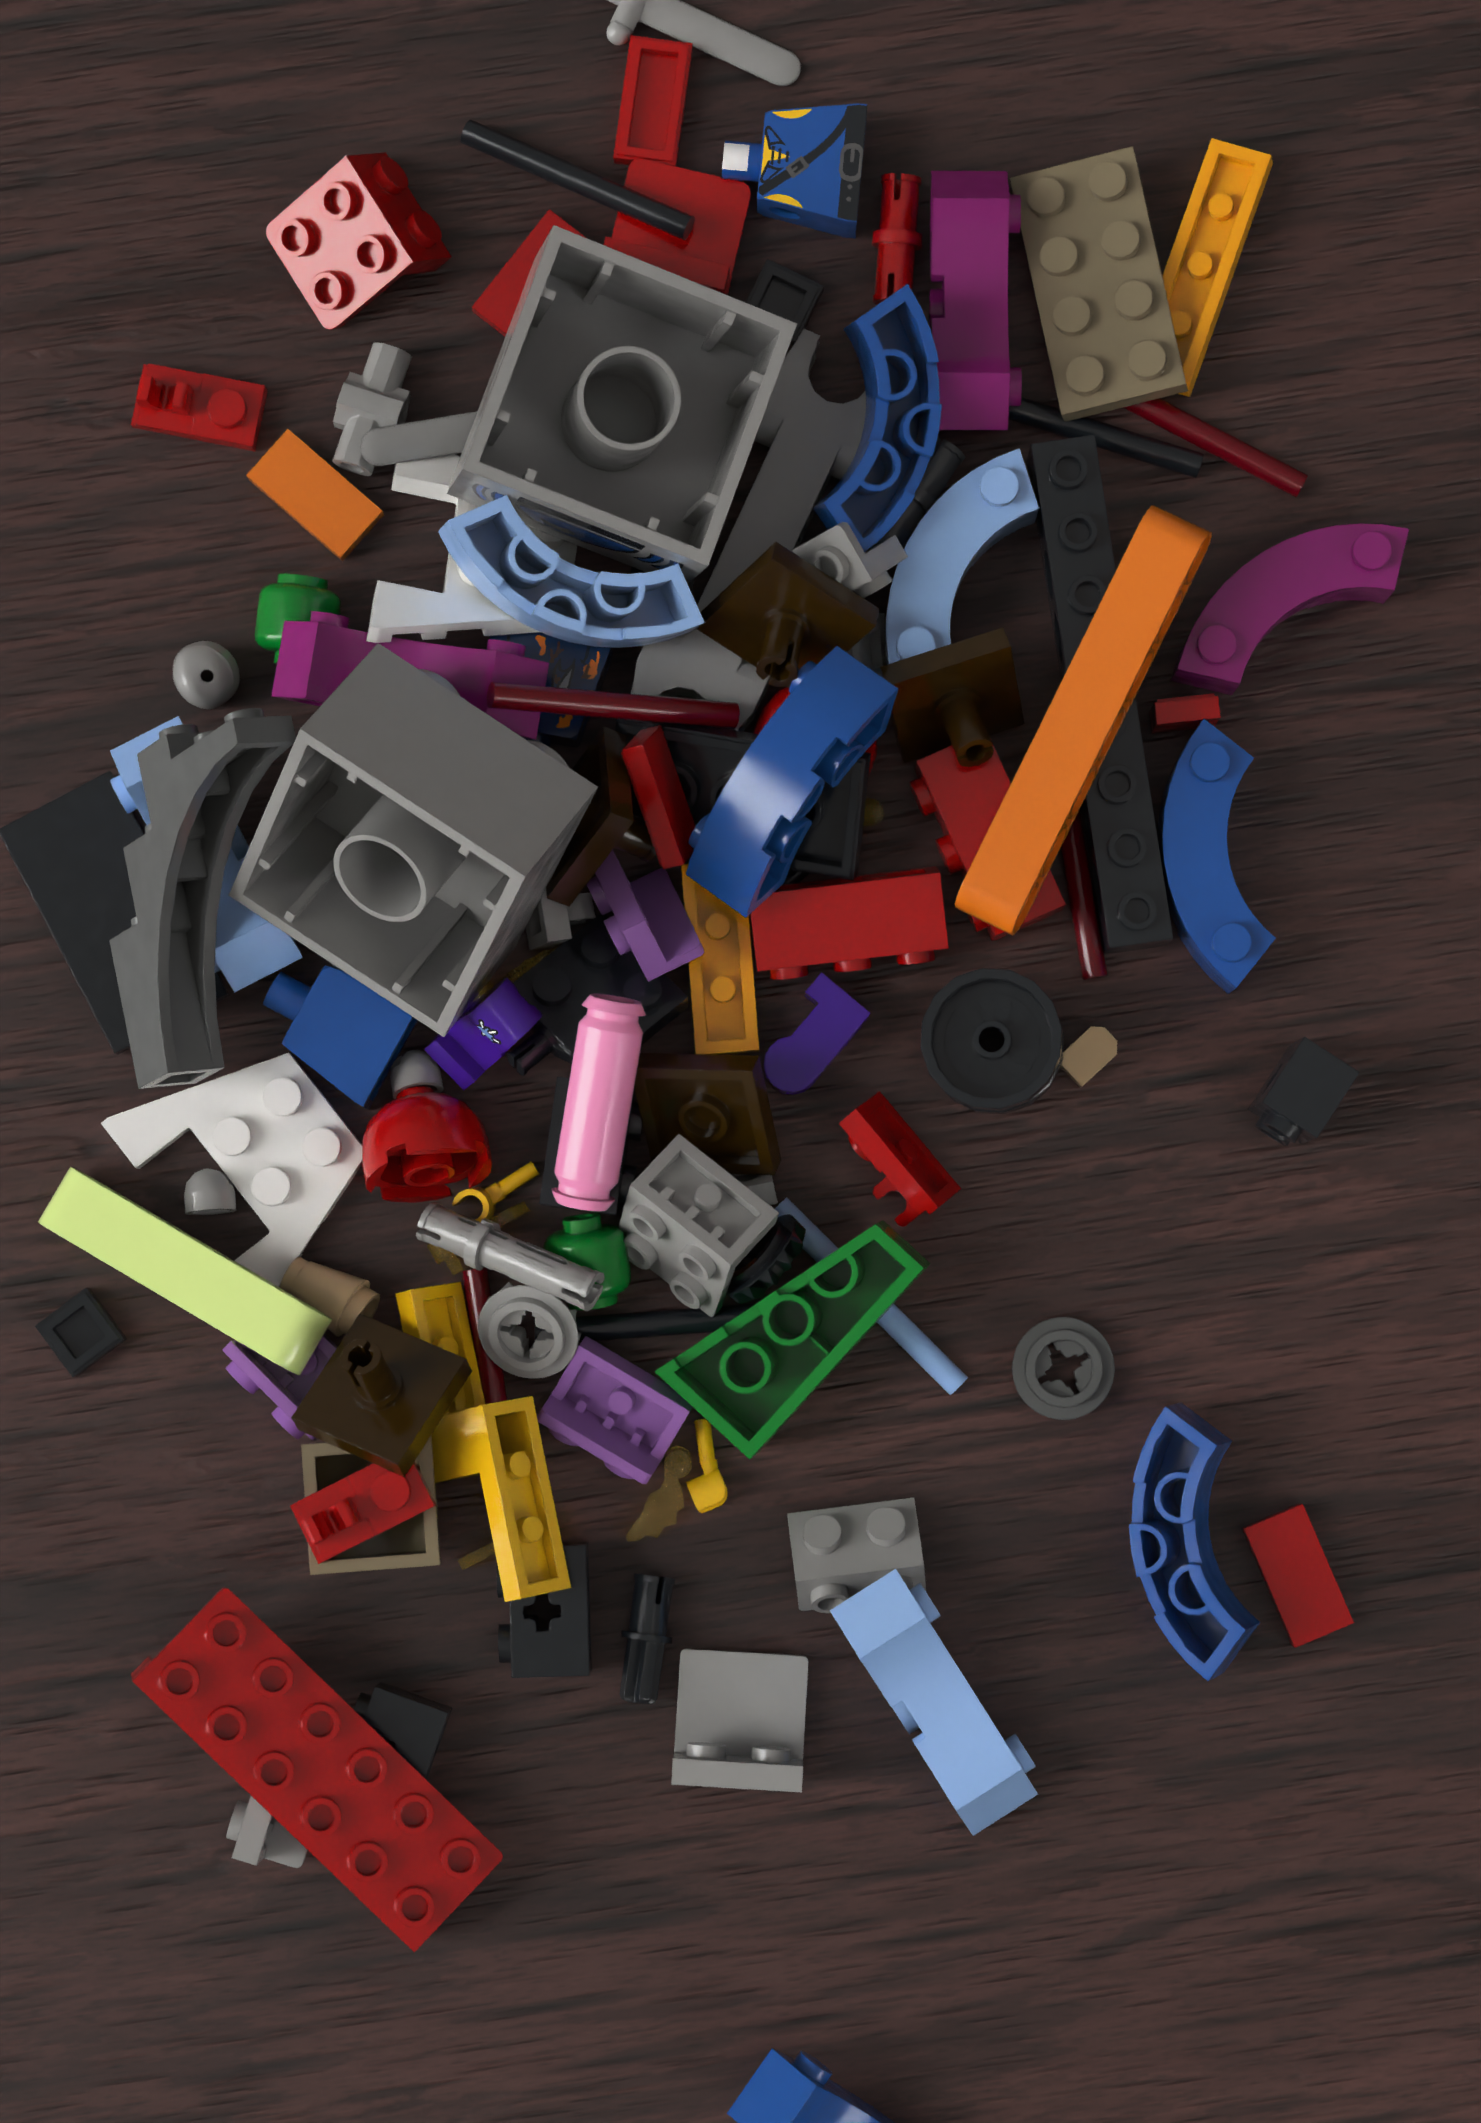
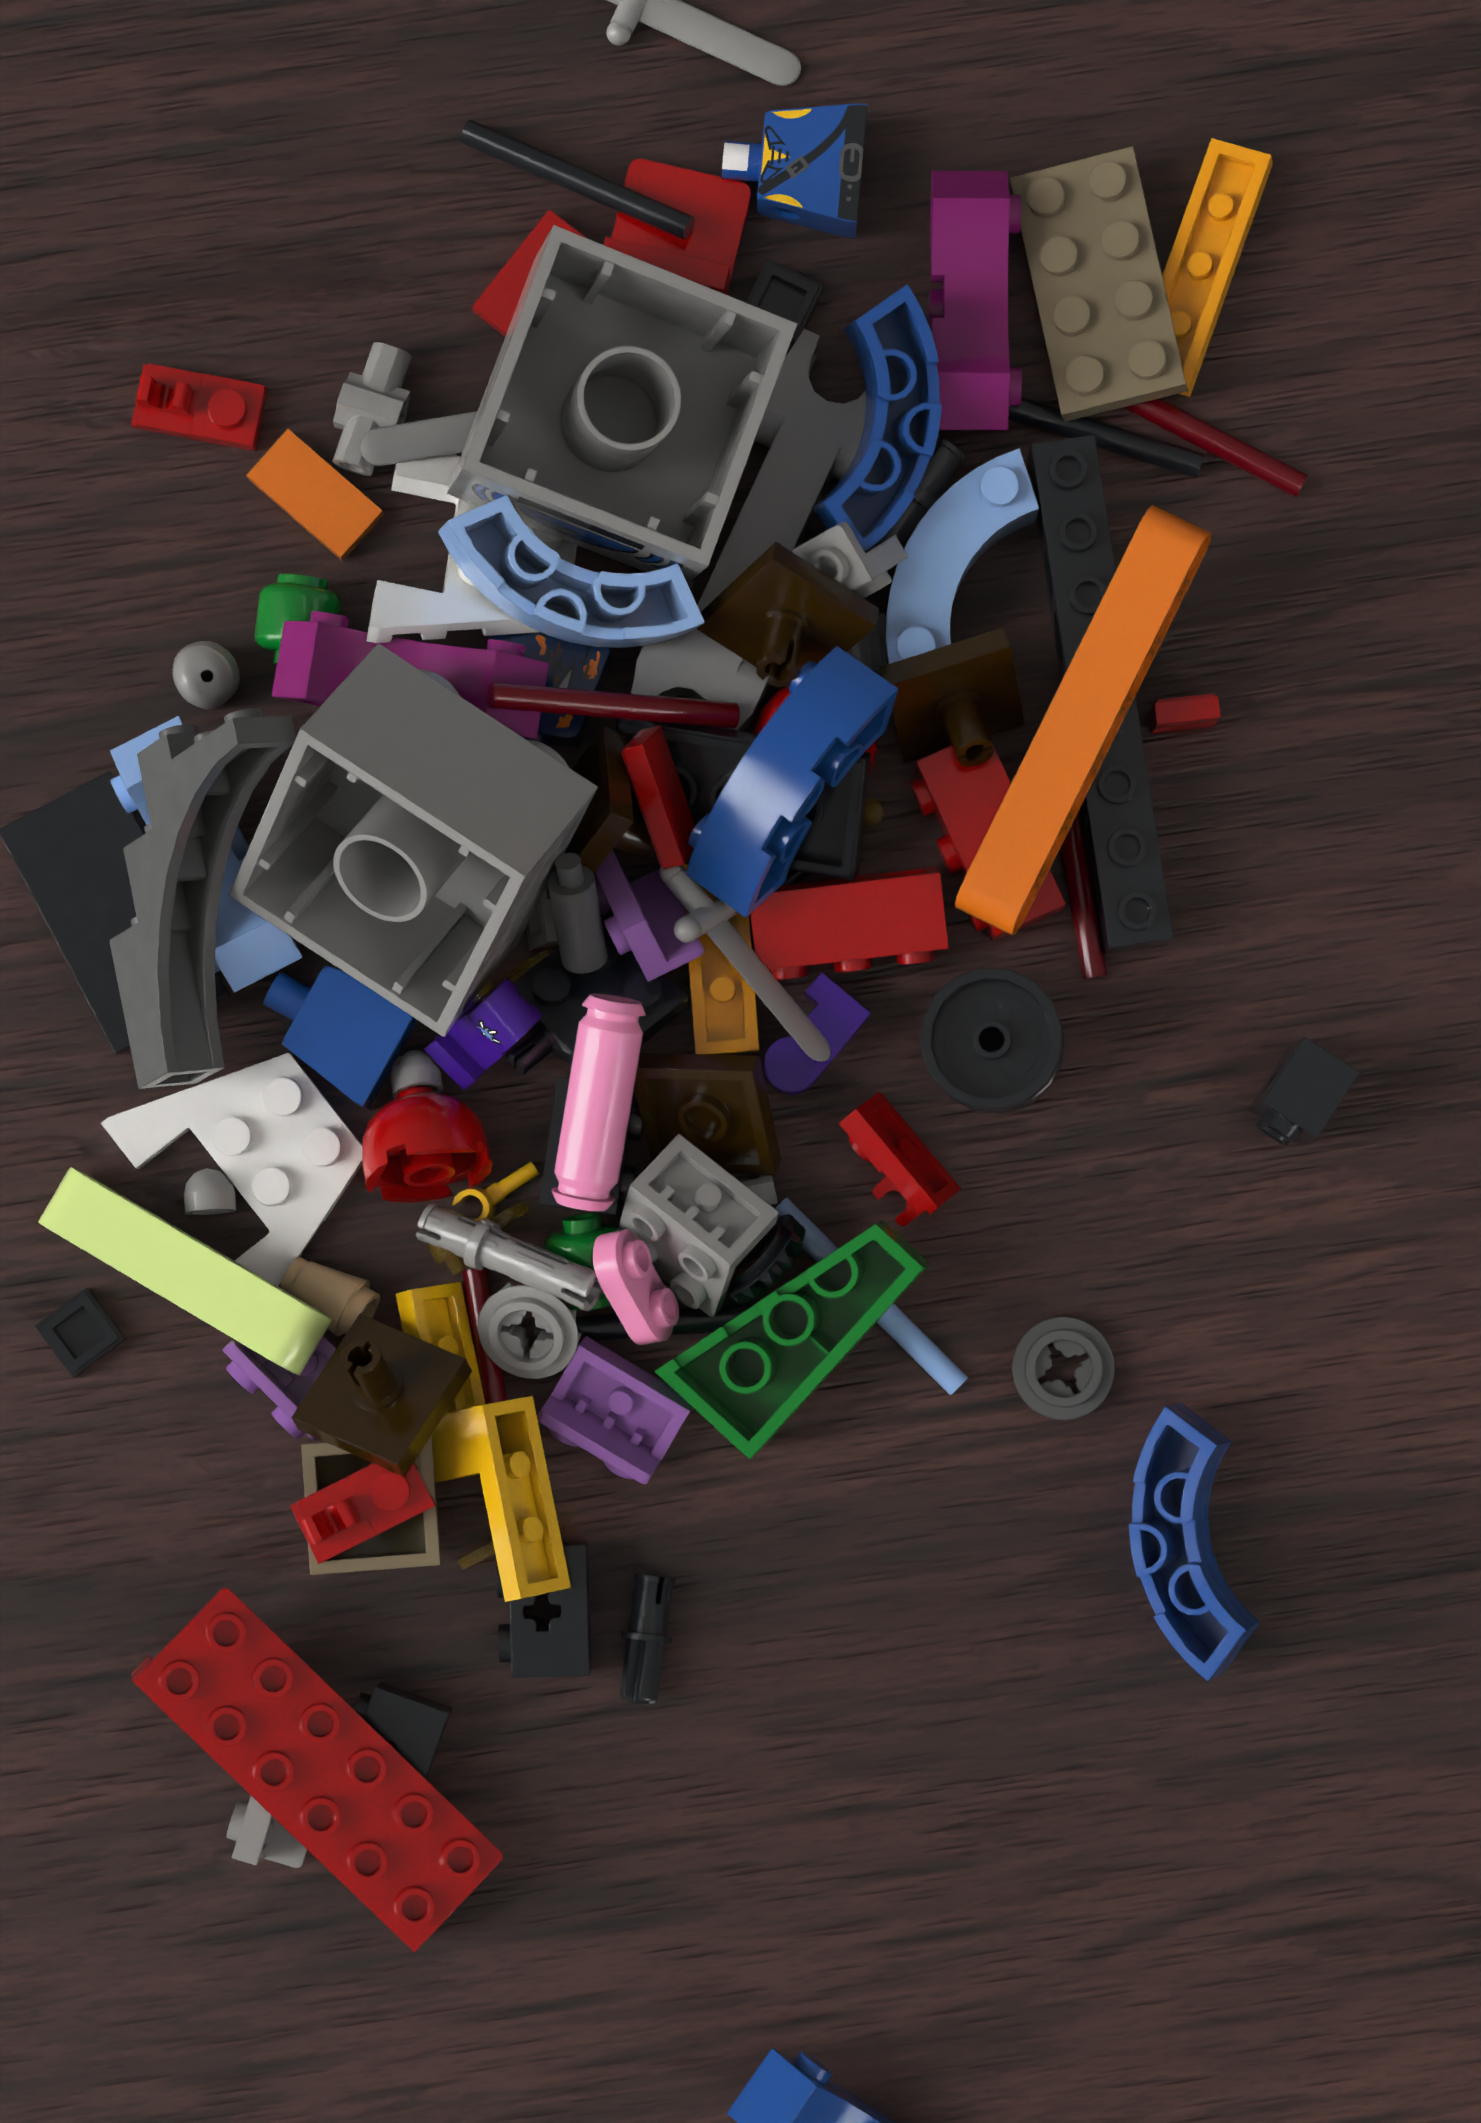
bracket [266,152,452,329] -> none
red tile [613,35,693,167] -> none
clear yellow piece [625,1446,692,1542] -> none
light grey bracket [671,1648,809,1793] -> none
yellow hand [686,1419,728,1513] -> none
light grey bracket [787,1498,926,1613] -> none
light blue brick [830,1569,1038,1836] -> none
red pin [872,173,922,304] -> none
tan piece [1061,1026,1117,1088] -> none
blue brick [1157,719,1276,994] -> none
magenta brick [1170,523,1409,695] -> none
red tile [1242,1503,1354,1648] -> none
none -> dark grey cylinder [547,853,608,974]
none -> bright pink plate [593,1229,679,1345]
none -> light grey sword [659,865,831,1062]

